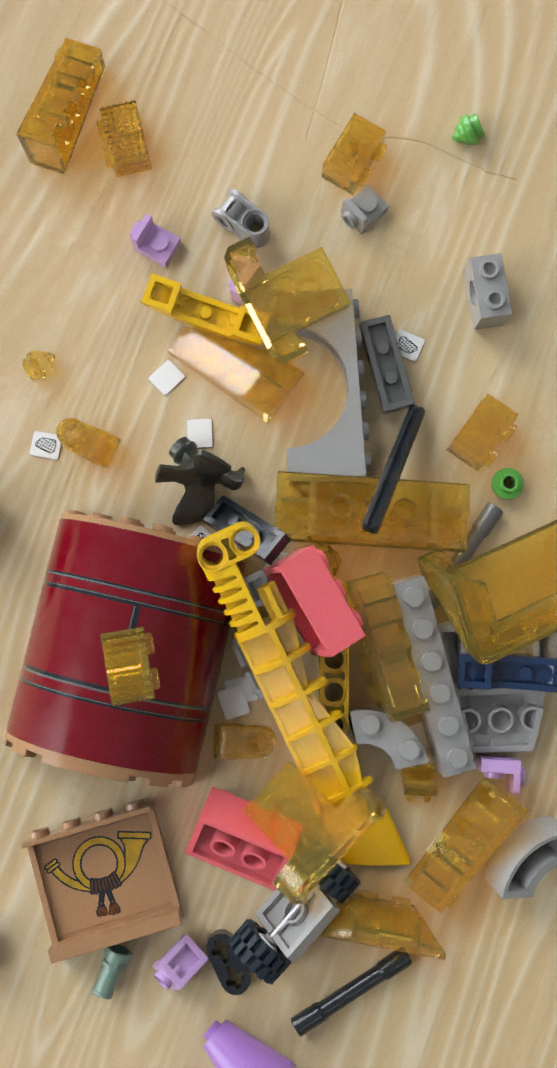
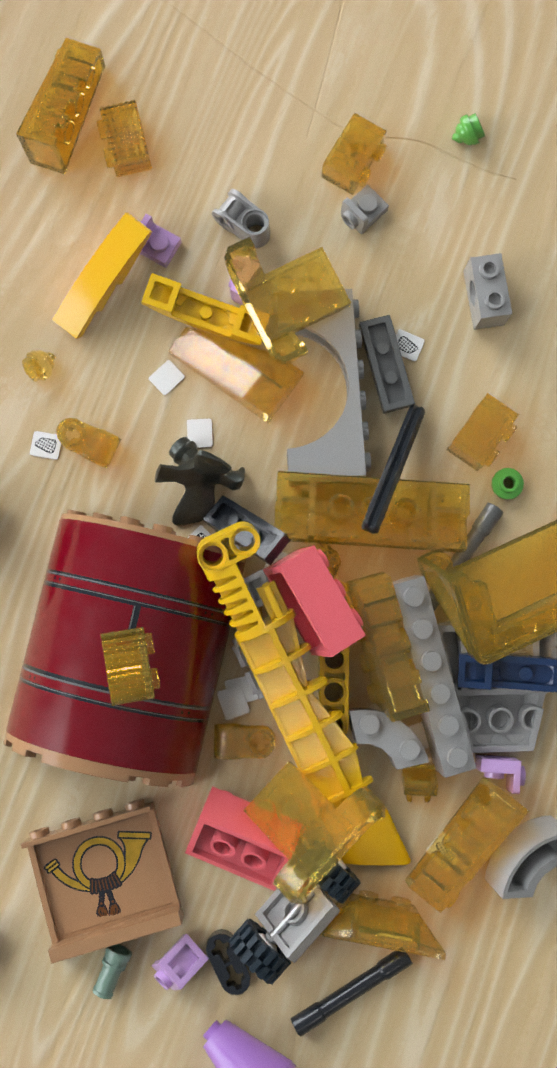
none -> yellow slope [52,213,153,339]

